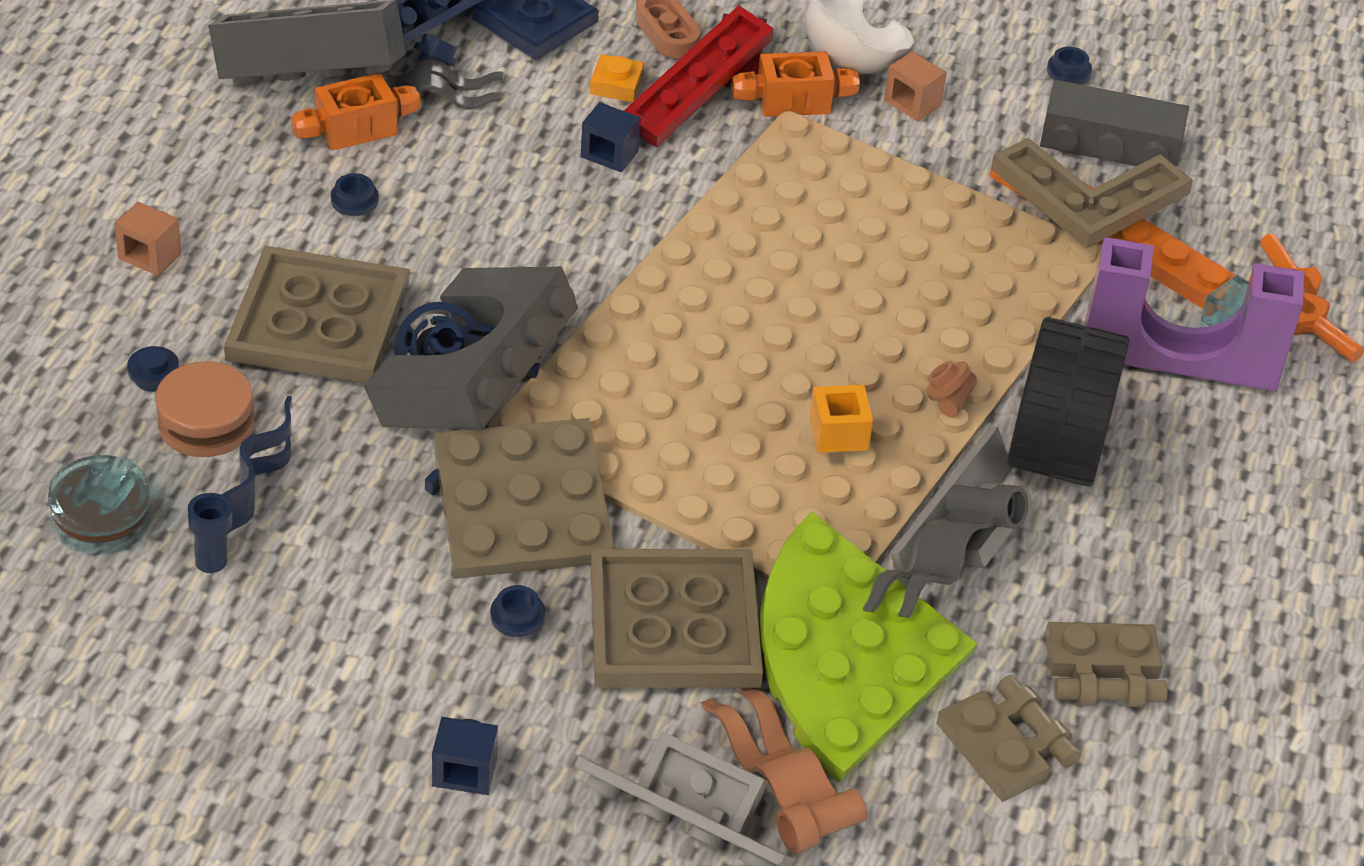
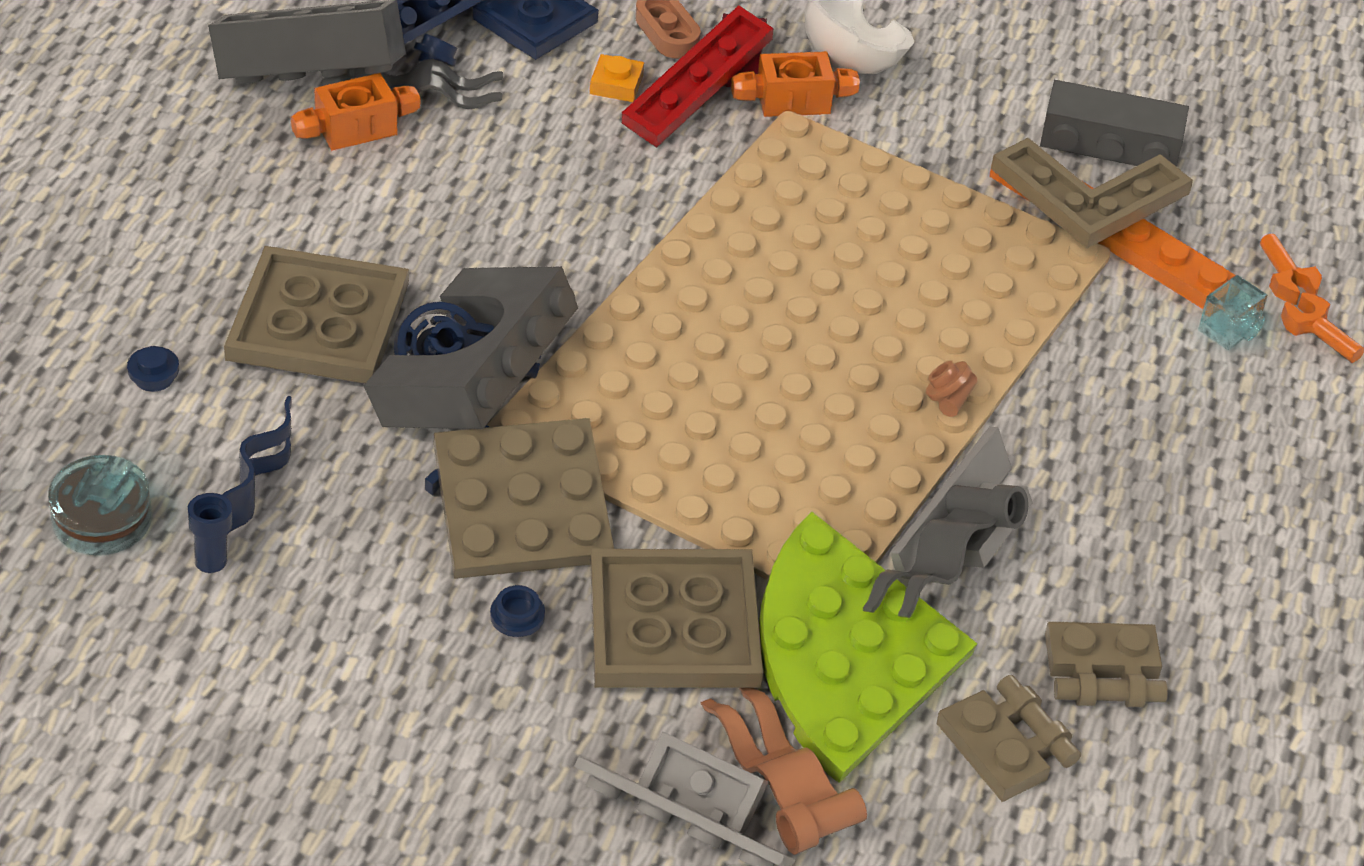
nougat plate [114,201,181,276] -> none
nougat head [155,361,255,457] -> none
dark blue plate [330,173,379,216] -> none
dark blue plate [432,716,498,796] -> none
dark blue plate [580,102,641,173] -> none
light orange plate [810,385,873,453] -> none
nougat plate [884,51,947,122] -> none
black tyre [1007,317,1130,487] -> none
dark blue plate [1047,46,1092,84] -> none
medium lavender arch [1084,237,1304,392] -> none

